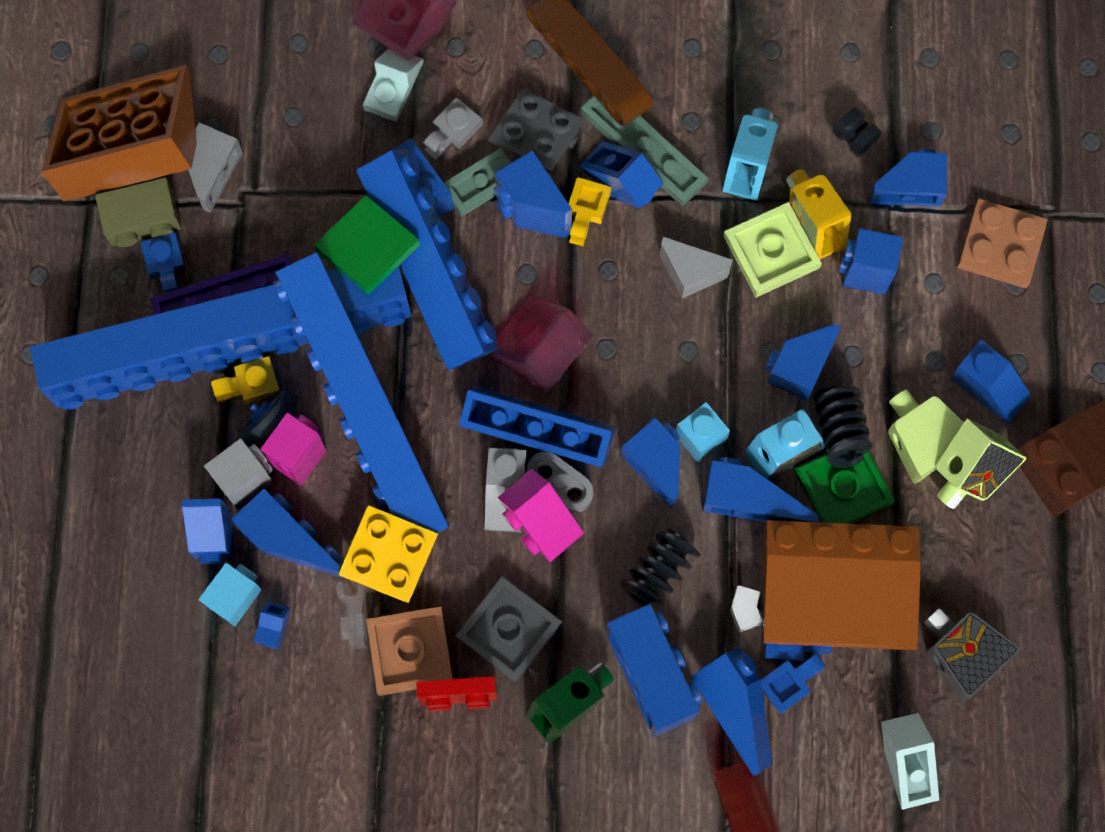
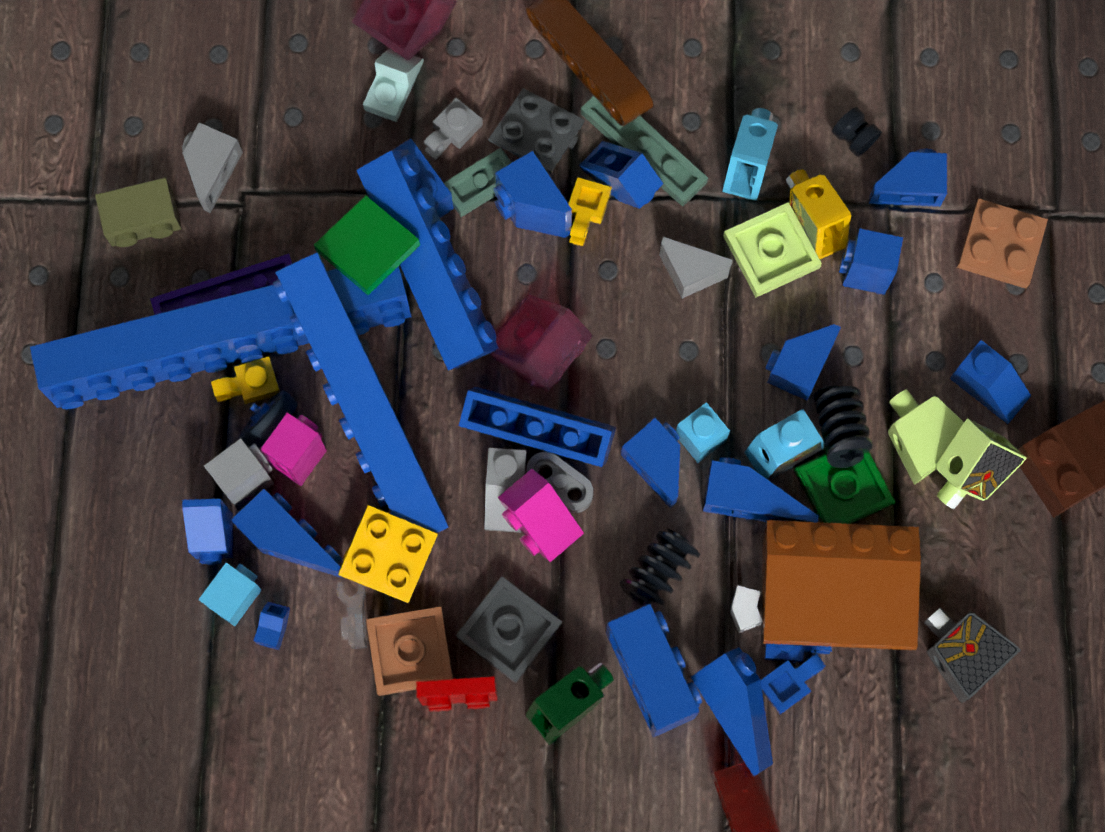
dark orange slope [41,65,197,202] -> none
blue plate [140,232,186,293] -> none
light aqua slope [881,713,939,809] -> none

